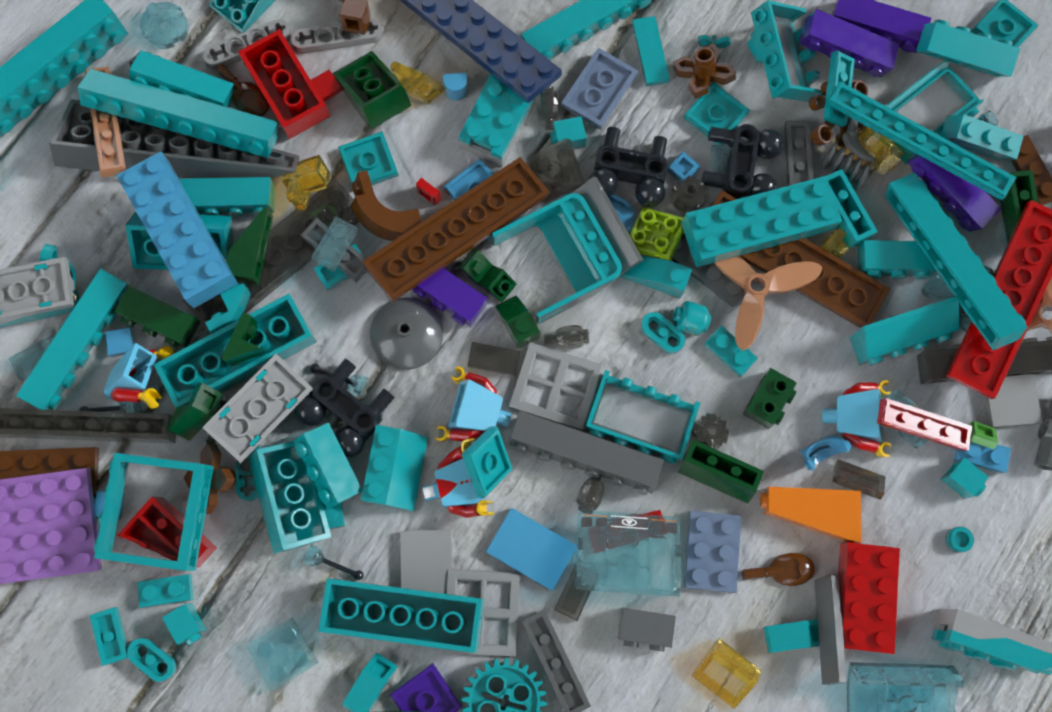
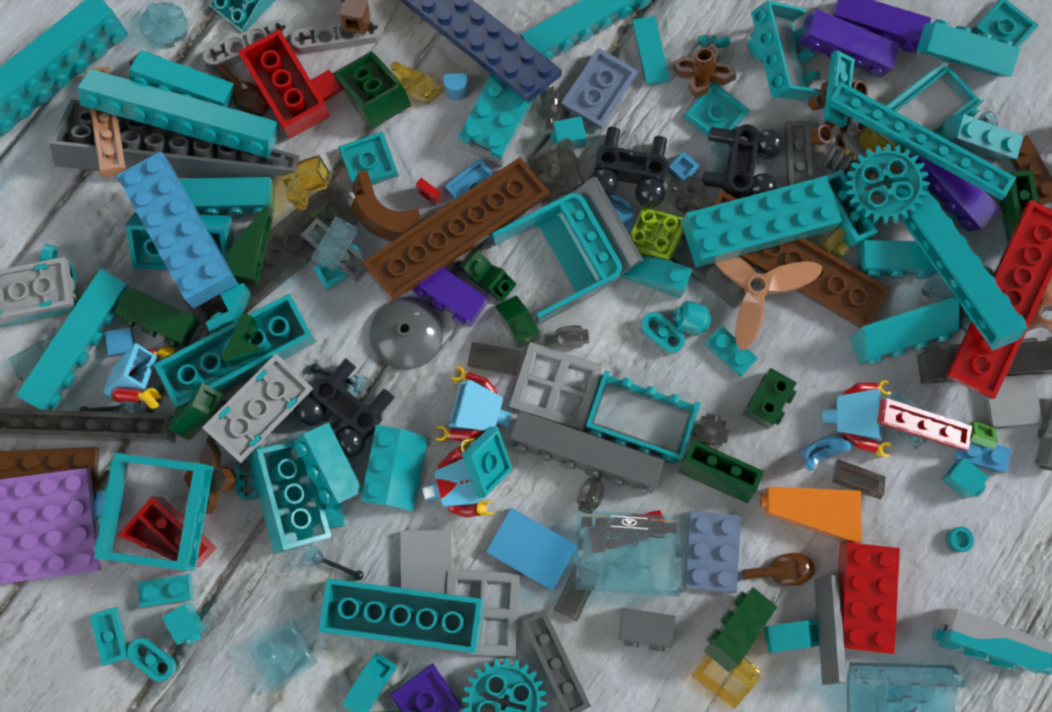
none -> dark green brick [704,587,777,672]
none -> teal gear [845,144,929,225]

